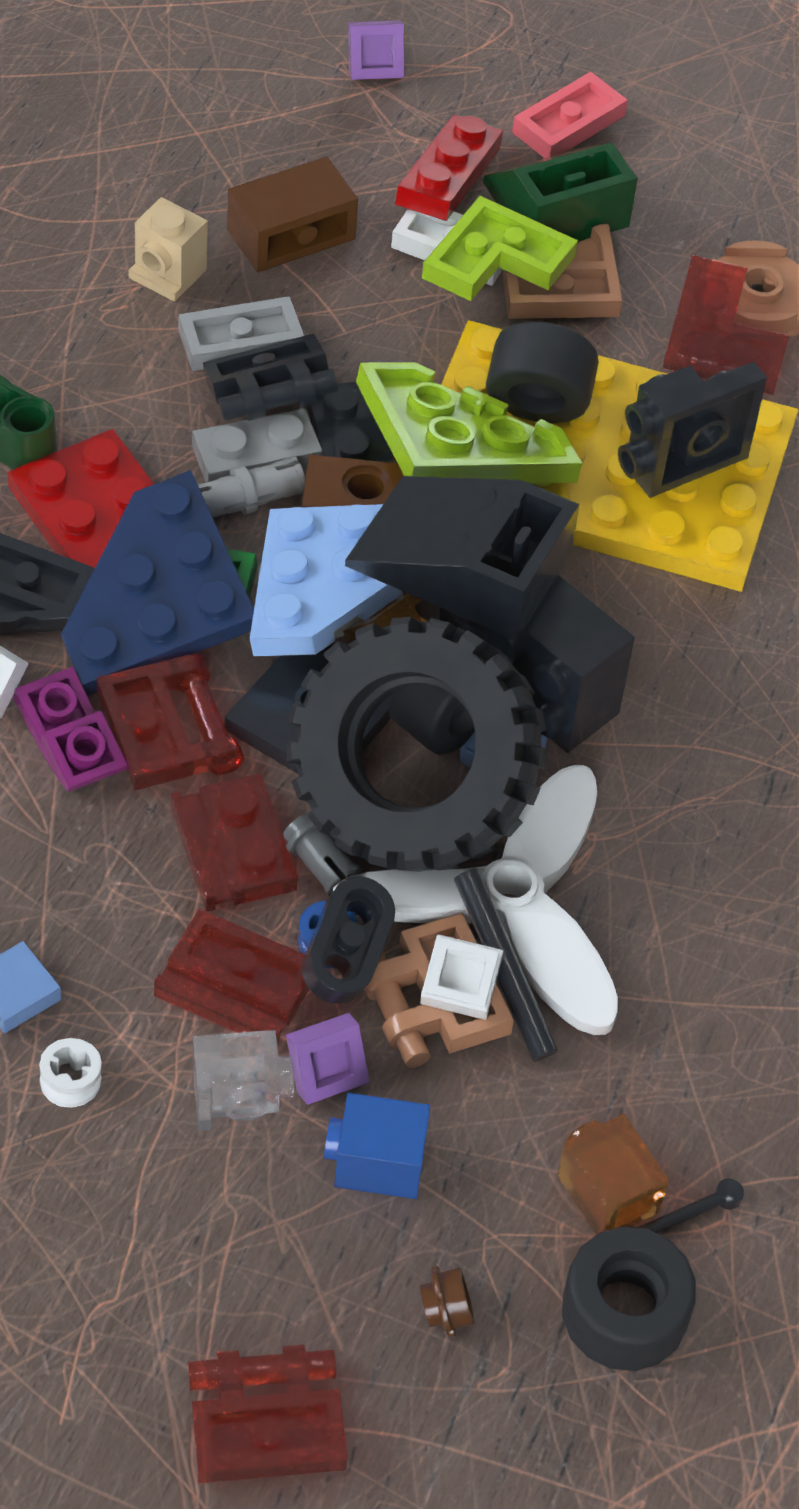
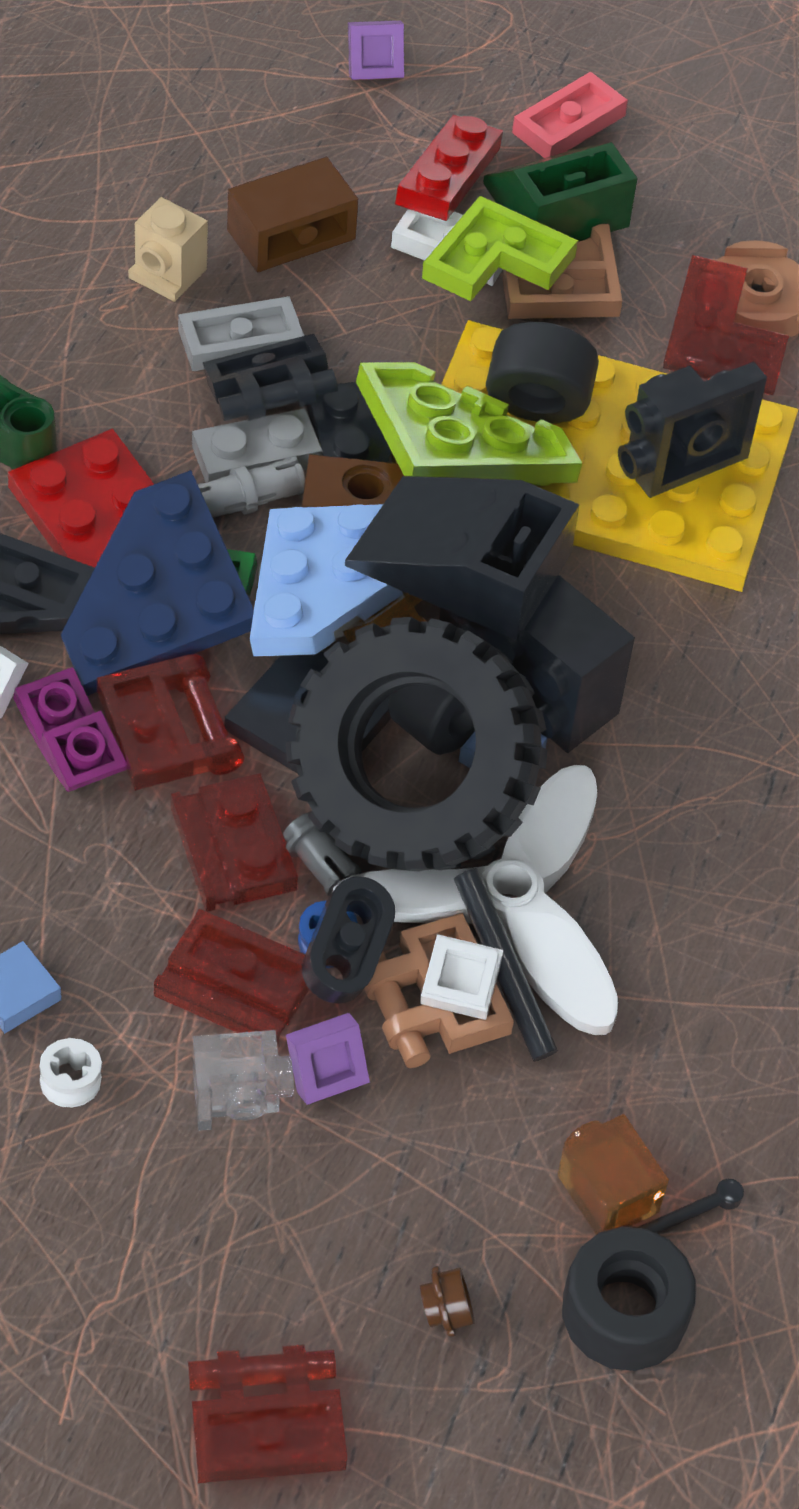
blue brick [324,1092,430,1199] -> none

